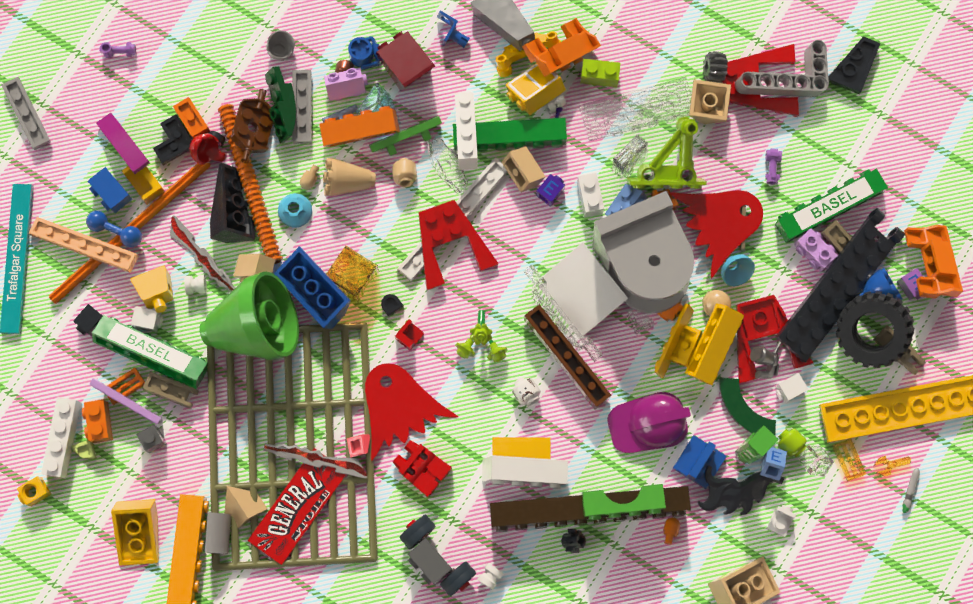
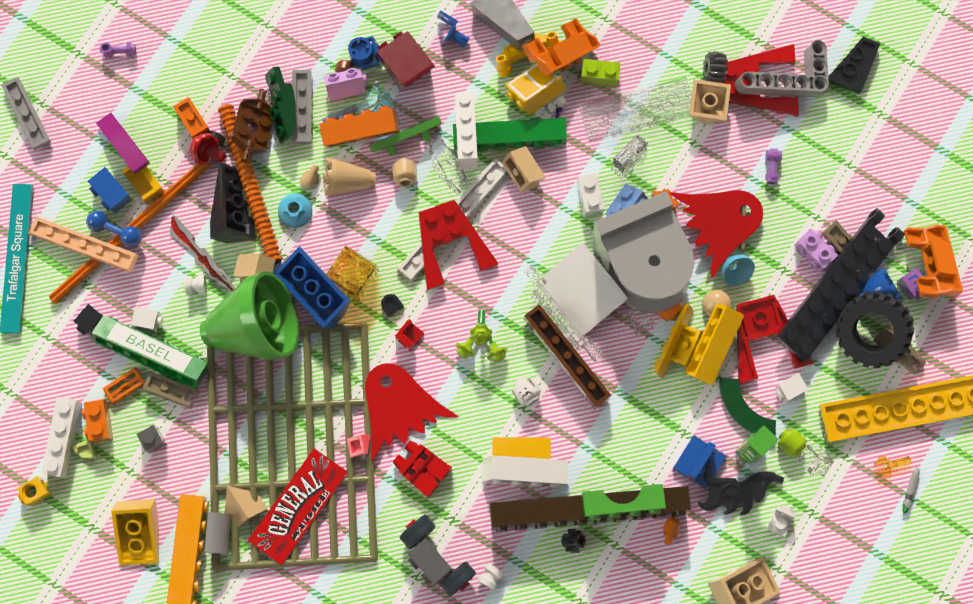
lavender tile [89,378,162,424] -> none
yellow torso [130,265,174,313] -> none
black plate [153,114,192,166] -> none
light grey sword [263,443,368,478] -> none
light grey hair [266,30,295,61] -> none
dark purple brick [536,174,565,207] -> none
magenta piece [607,392,691,453] -> none
lime plate [627,117,707,189] -> none
flat silver piece [750,341,782,379] -> none
medium blue brick [760,447,787,481] -> none
brick [775,168,888,243] -> none
clear yellow tile [832,438,866,482] -> none

